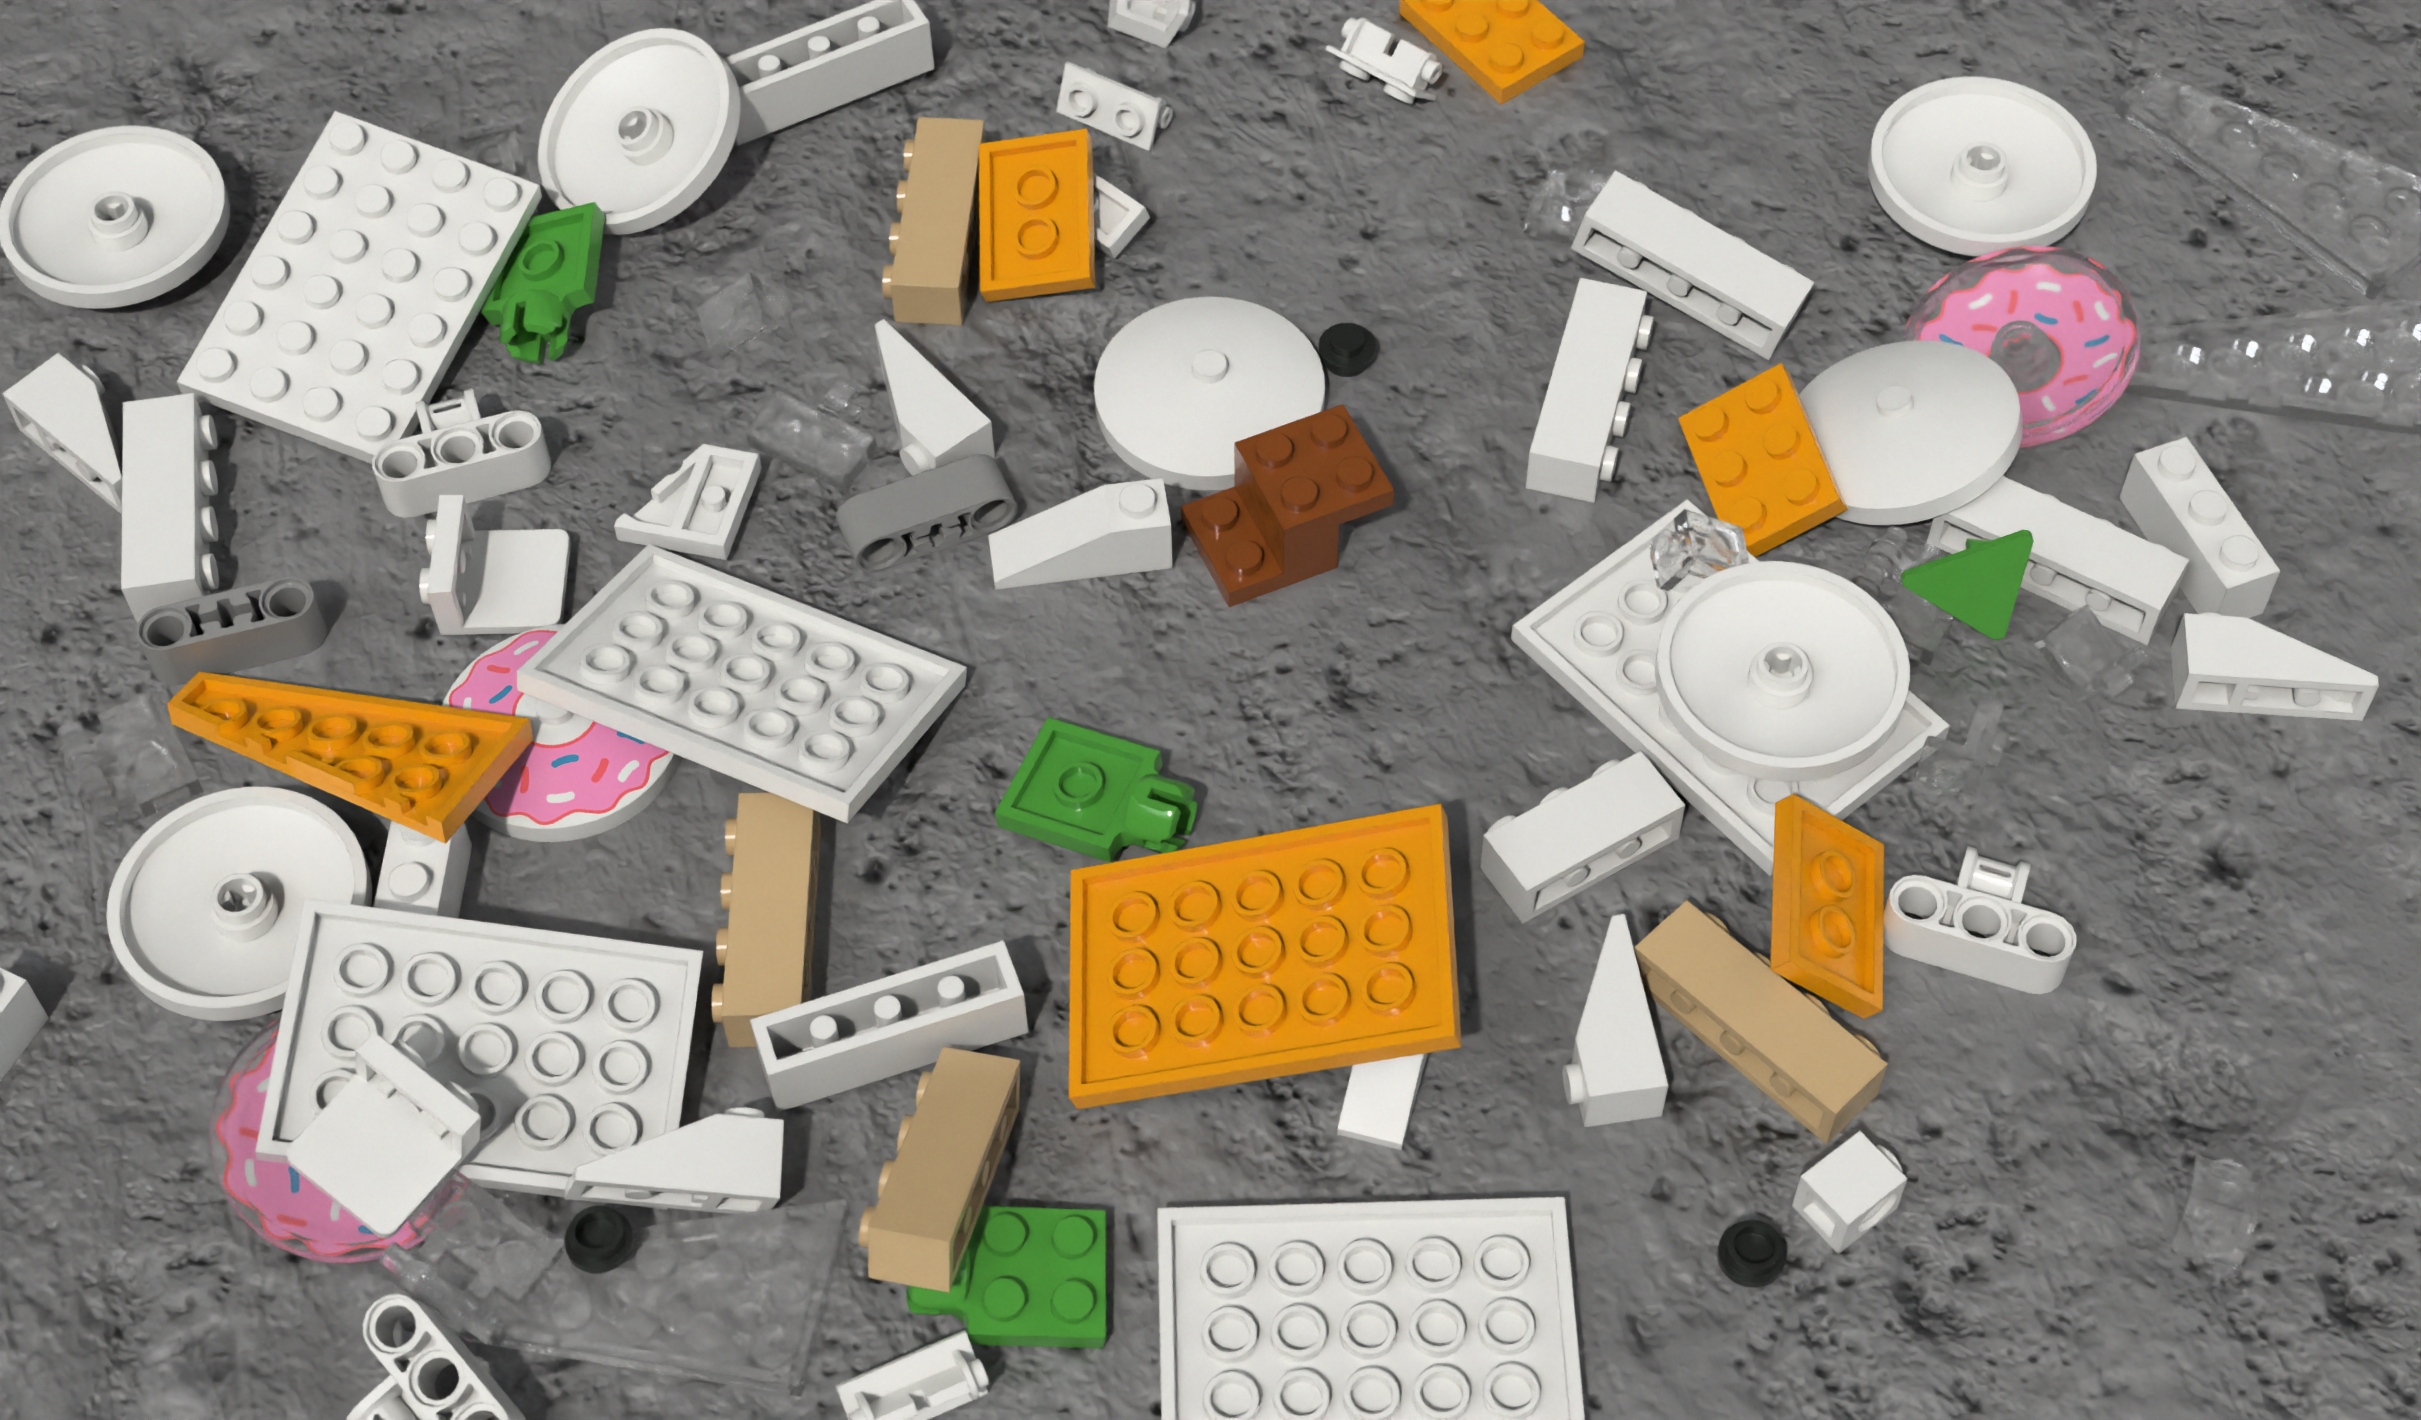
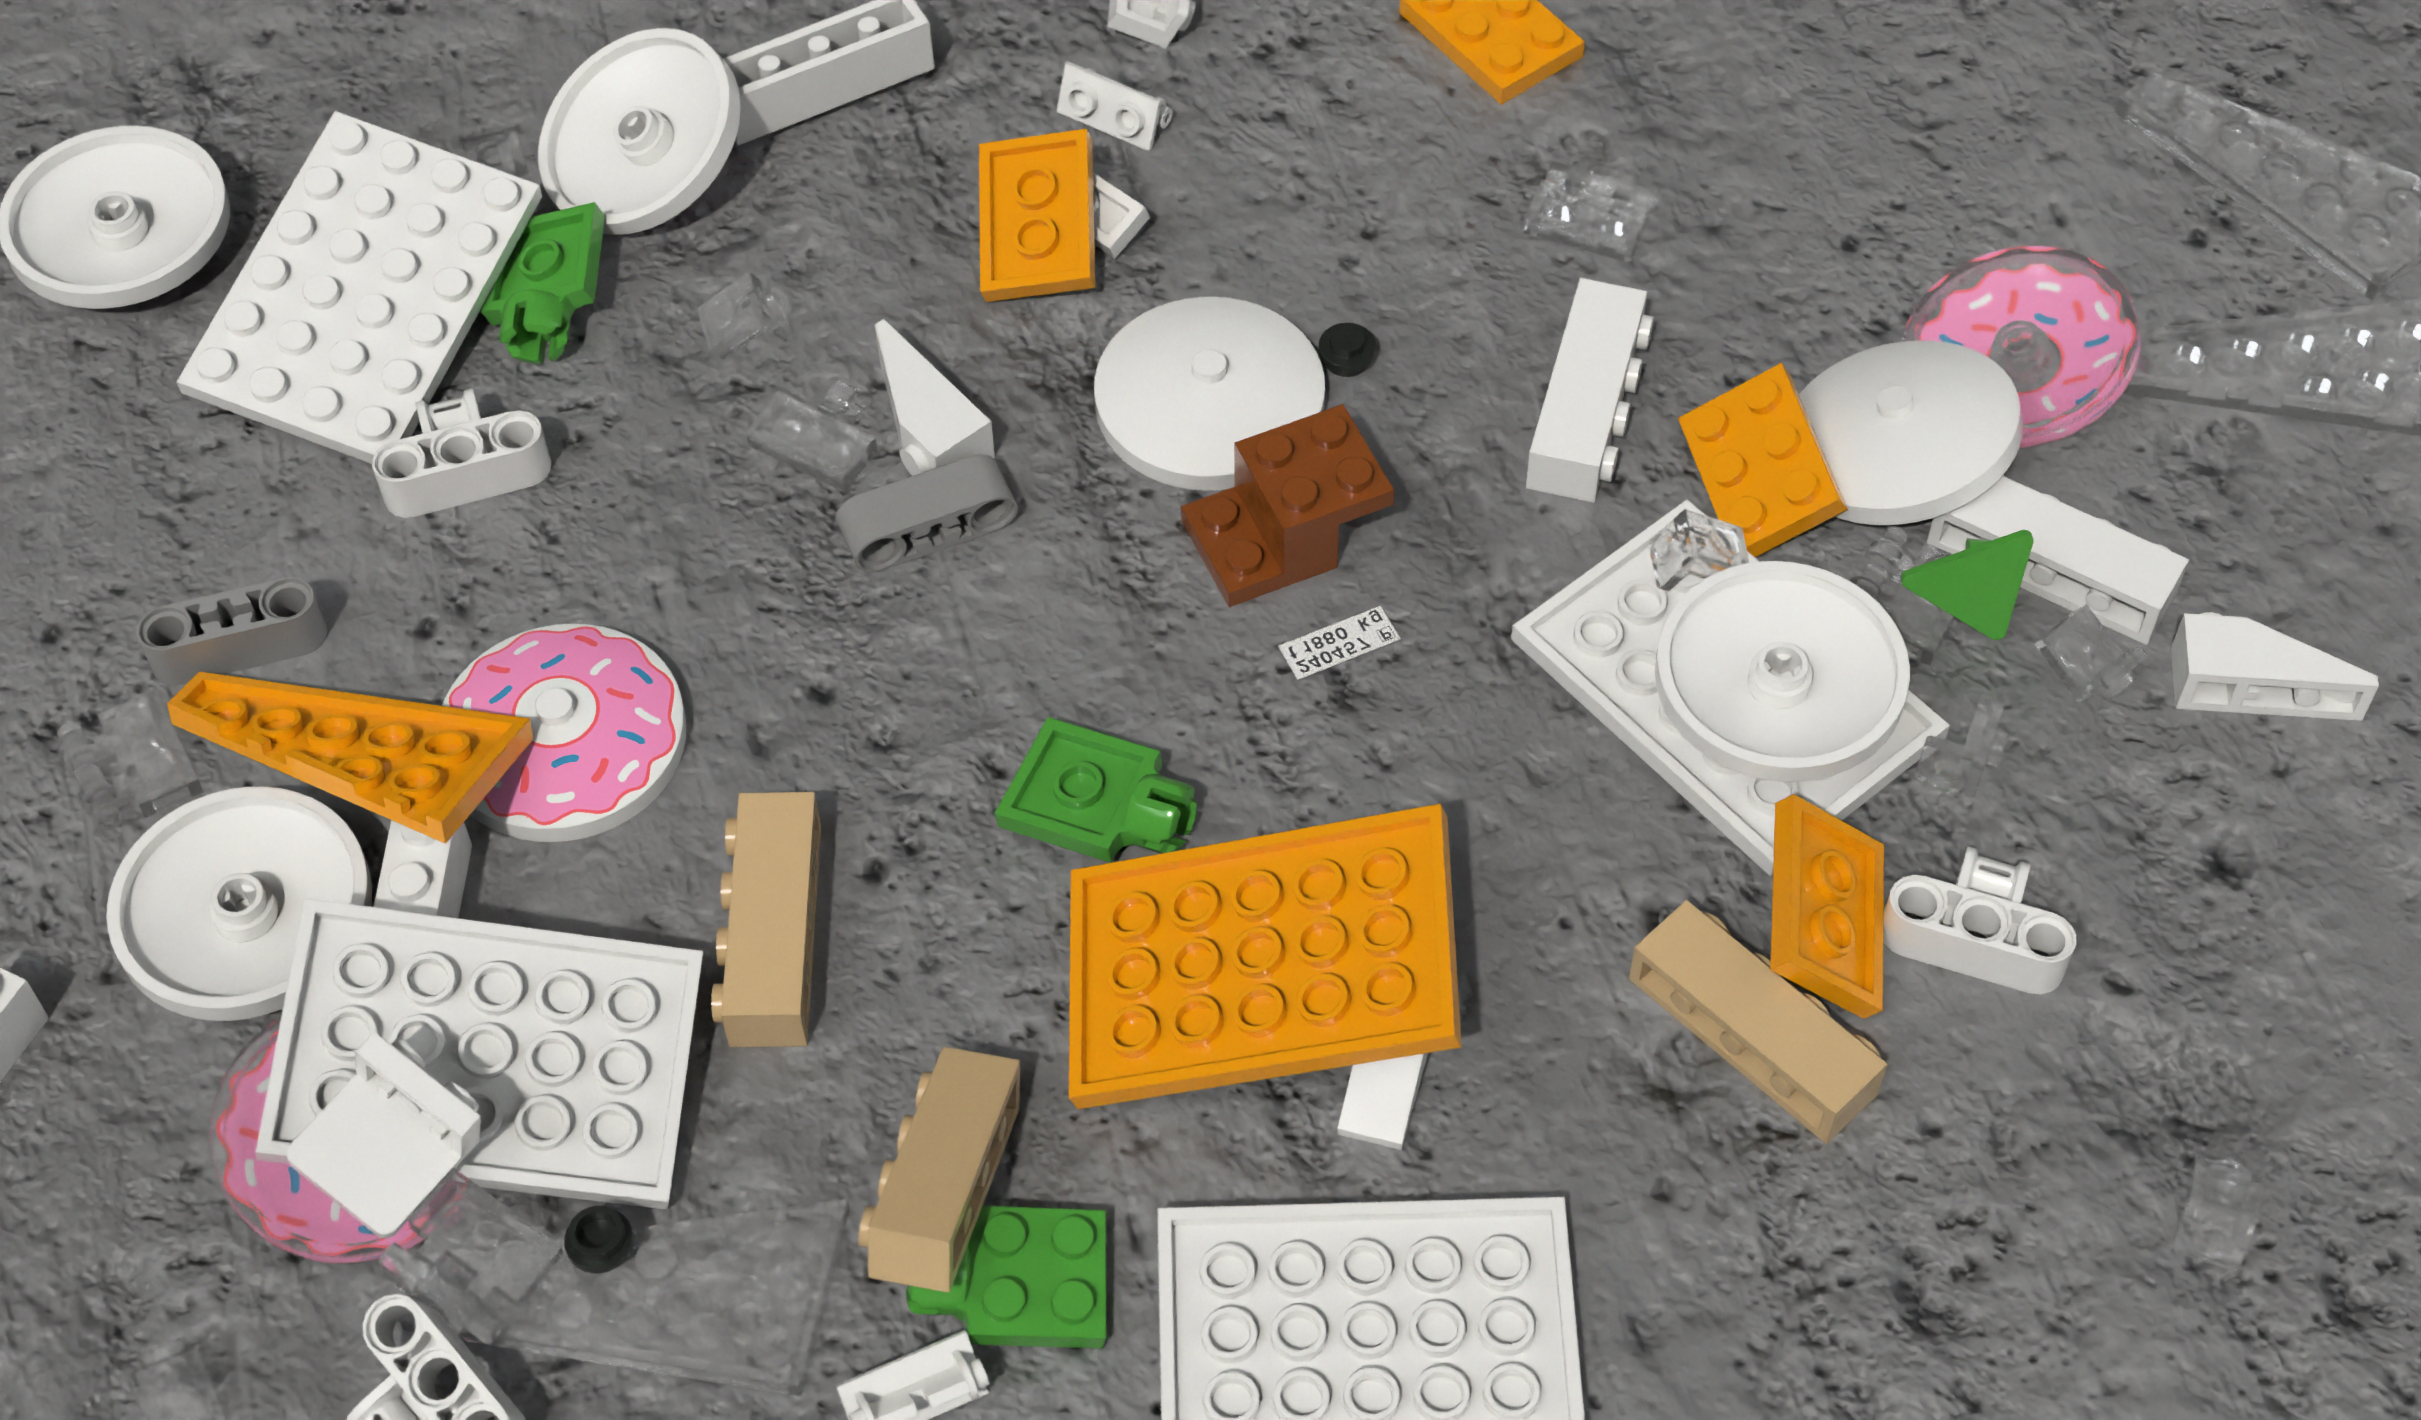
white slope [2,353,122,515] -> none
white brick [121,393,219,624] -> none
white bracket [419,495,571,635] -> none
white plate [517,544,967,824] -> none
white slope [564,1107,784,1217] -> none
white wing [614,444,762,560] -> none
white brick [750,940,1028,1113] -> none
tan brick [882,117,986,325] -> none
white slope [988,478,1173,590] -> none
white hinge [1326,17,1443,104] -> none
white brick [1480,751,1685,924] -> none
white slope [1562,914,1668,1127] -> none
white brick [1571,170,1814,360] -> none
pearl dark grey plate [1717,1220,1787,1288] -> none
white brick [1792,1131,1907,1254] -> none
white dish [1868,76,2097,258] -> none
white brick [2119,437,2280,618] -> none
none -> clear sticker [1278,606,1401,680]

